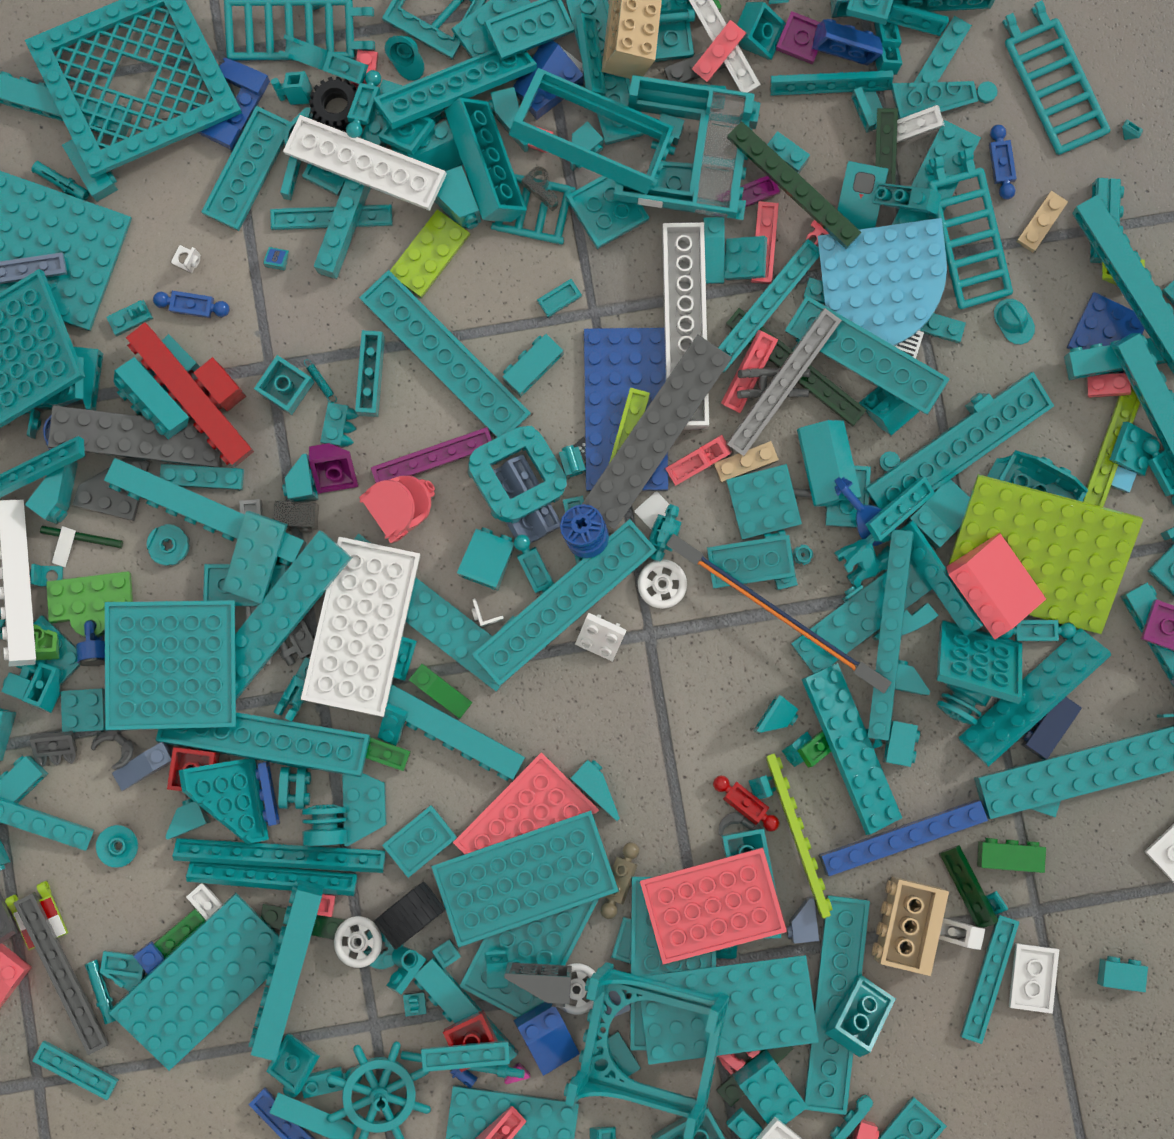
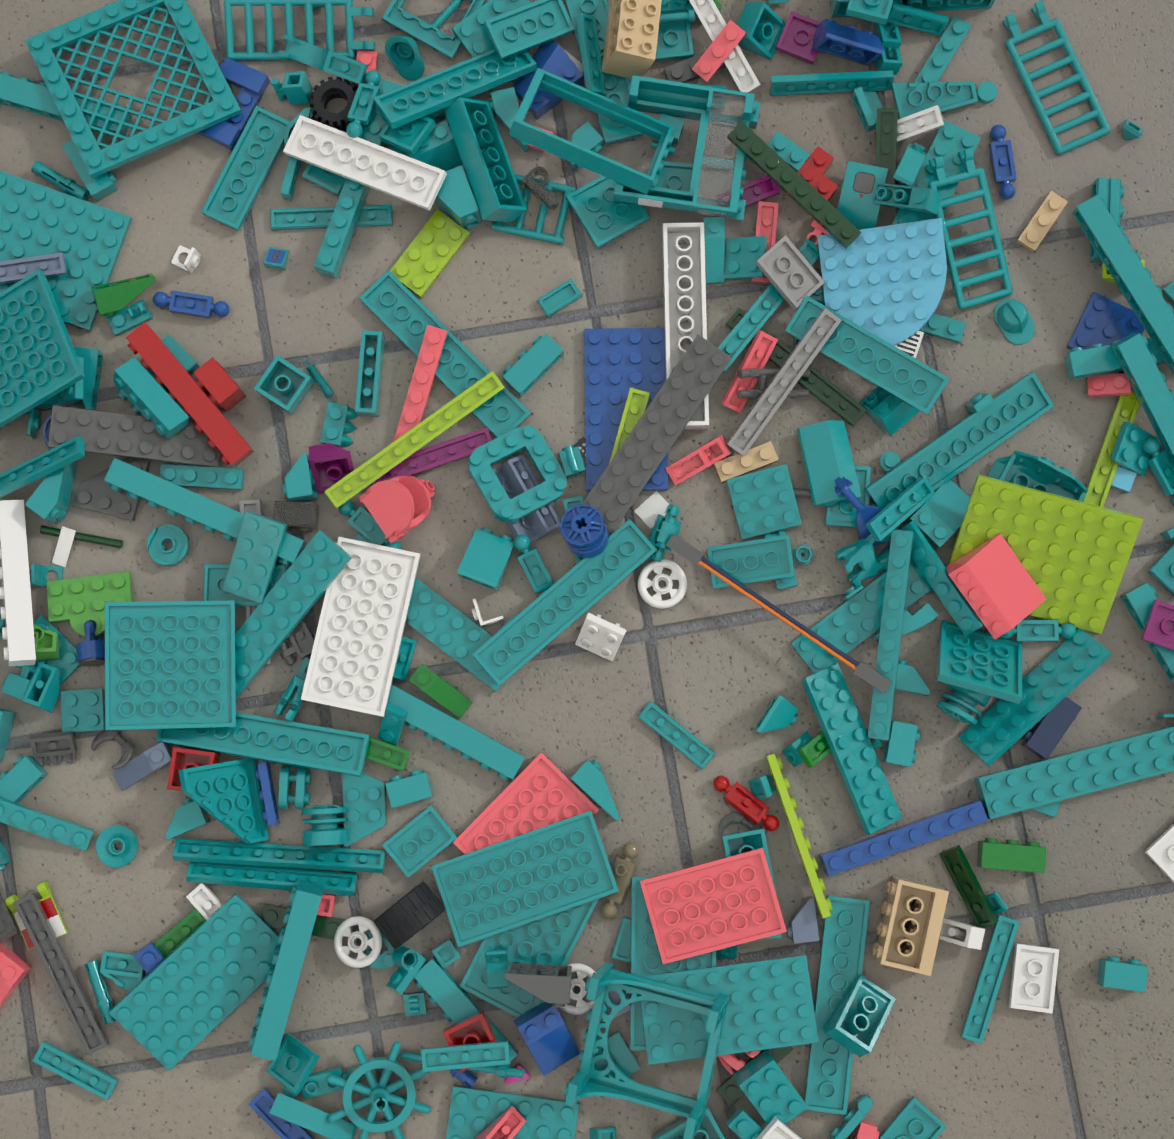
none -> green slope [91,273,156,316]
none -> lime plate [324,371,505,508]
none -> teal plate [338,500,401,549]
none -> teal brick [385,769,434,808]
none -> coral plate [393,325,448,442]
none -> teal tile [638,701,716,770]
none -> light grey plate [754,235,825,309]
none -> red brick [797,146,838,202]
none -> teal slope [893,143,927,187]

